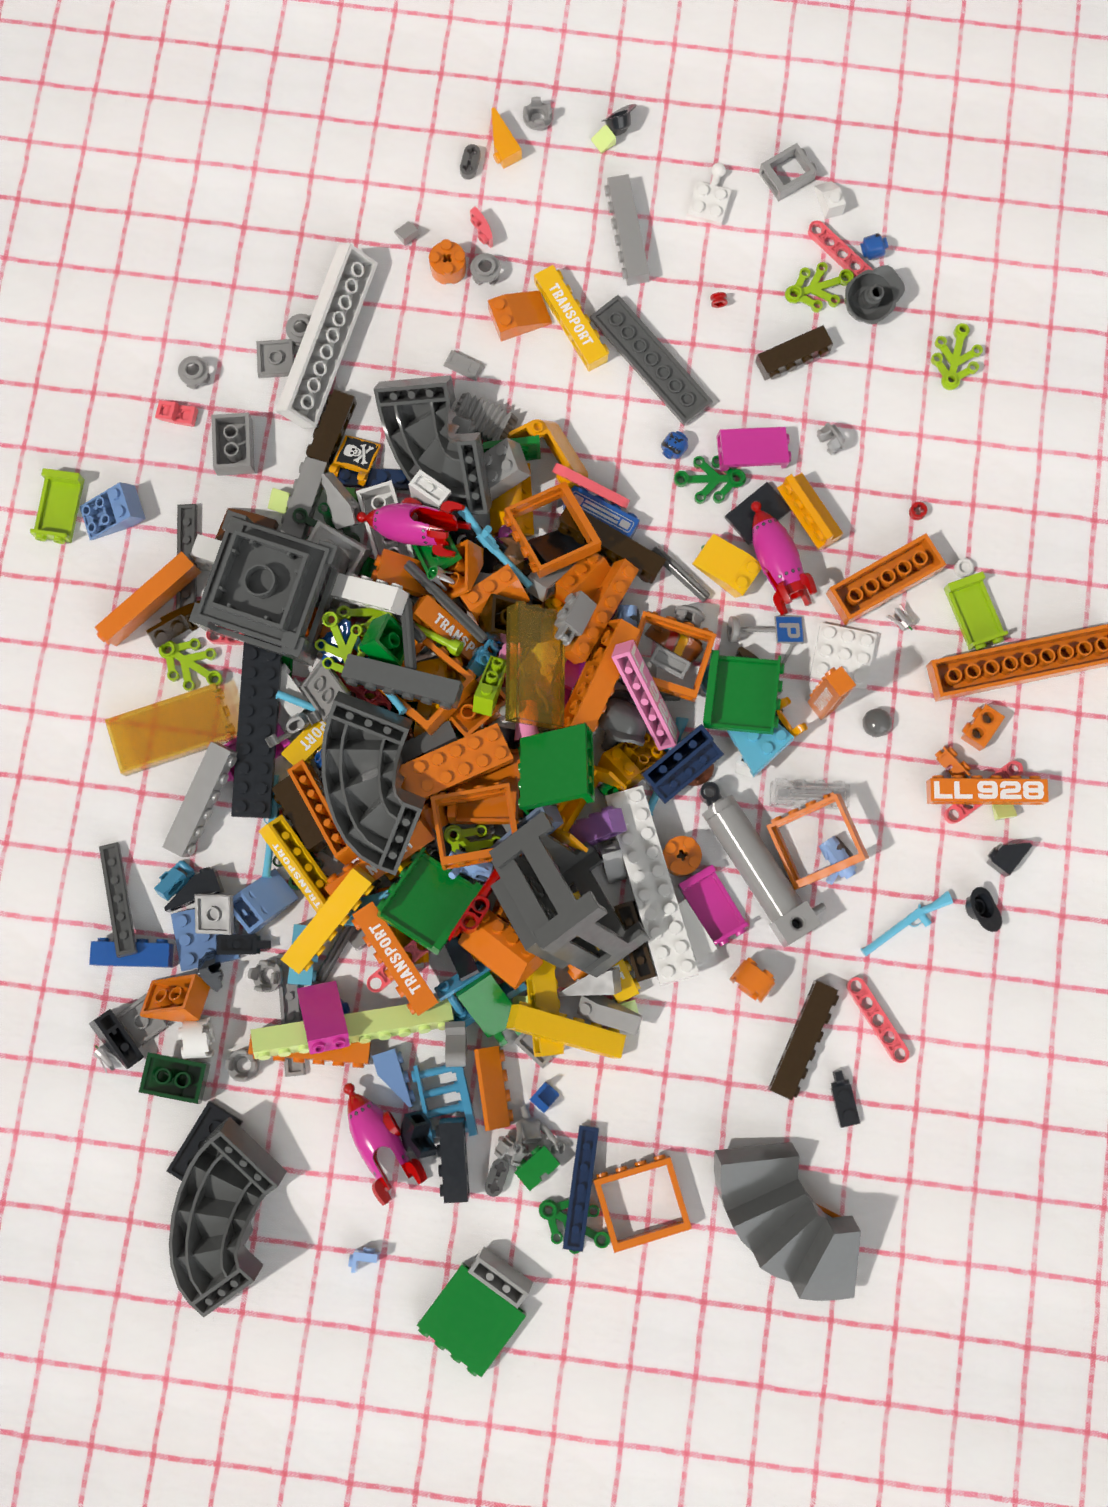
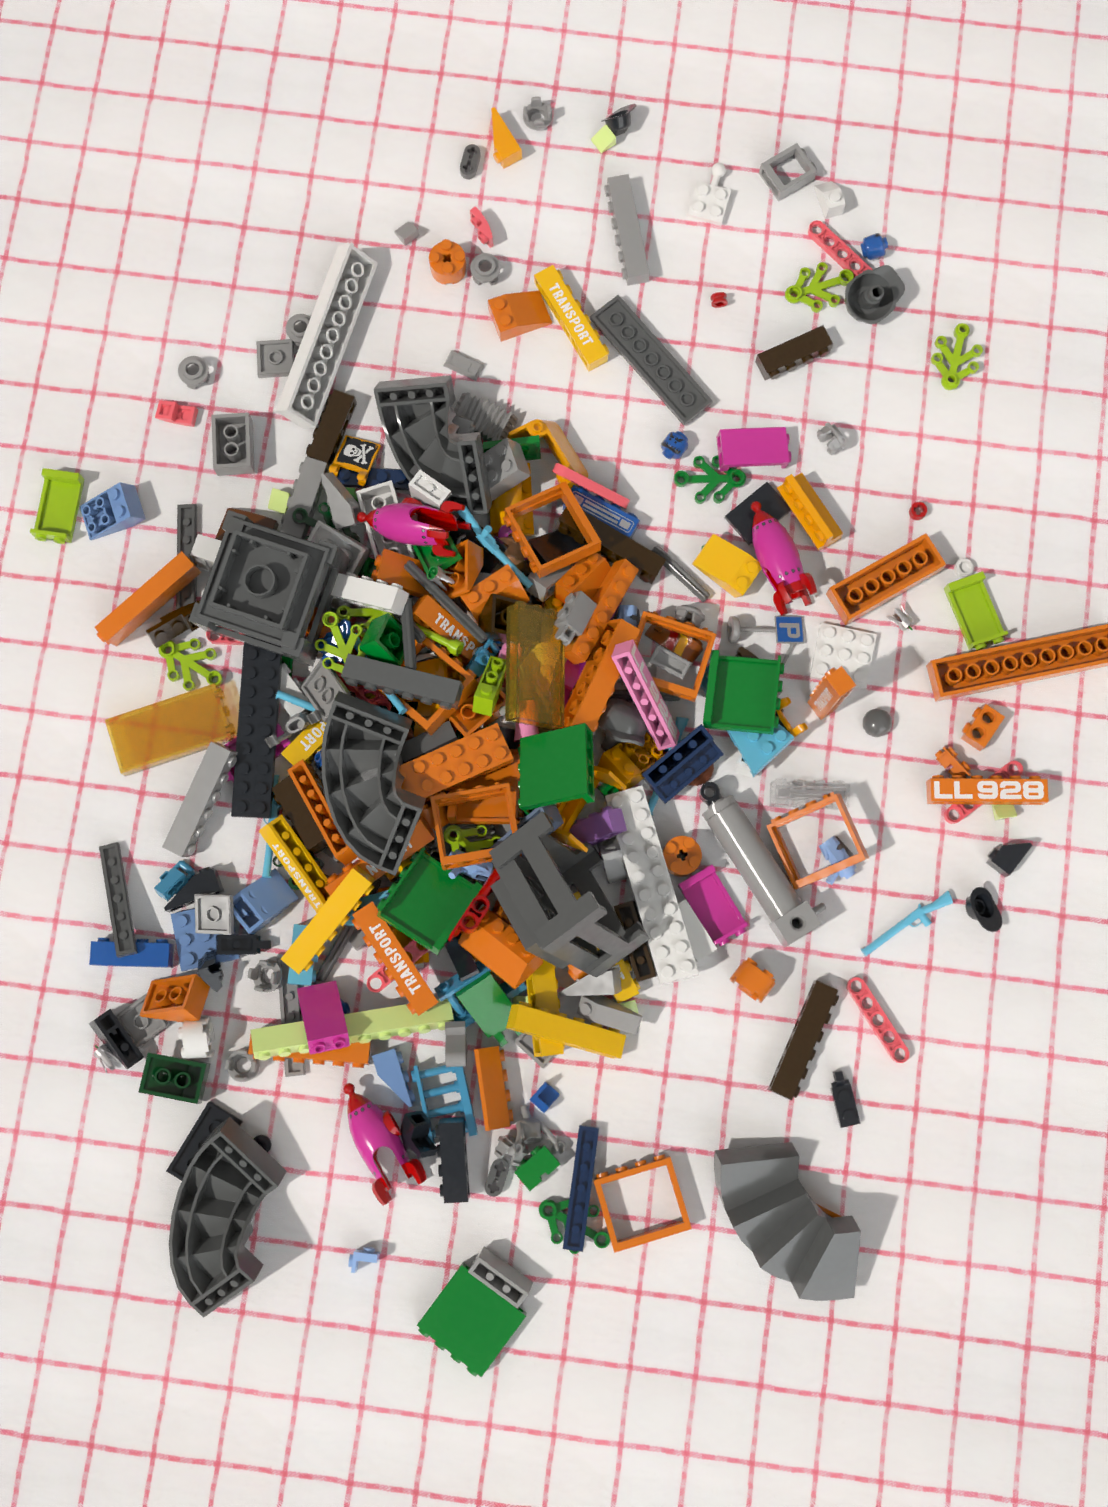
none -> black plate [254,1135,272,1153]

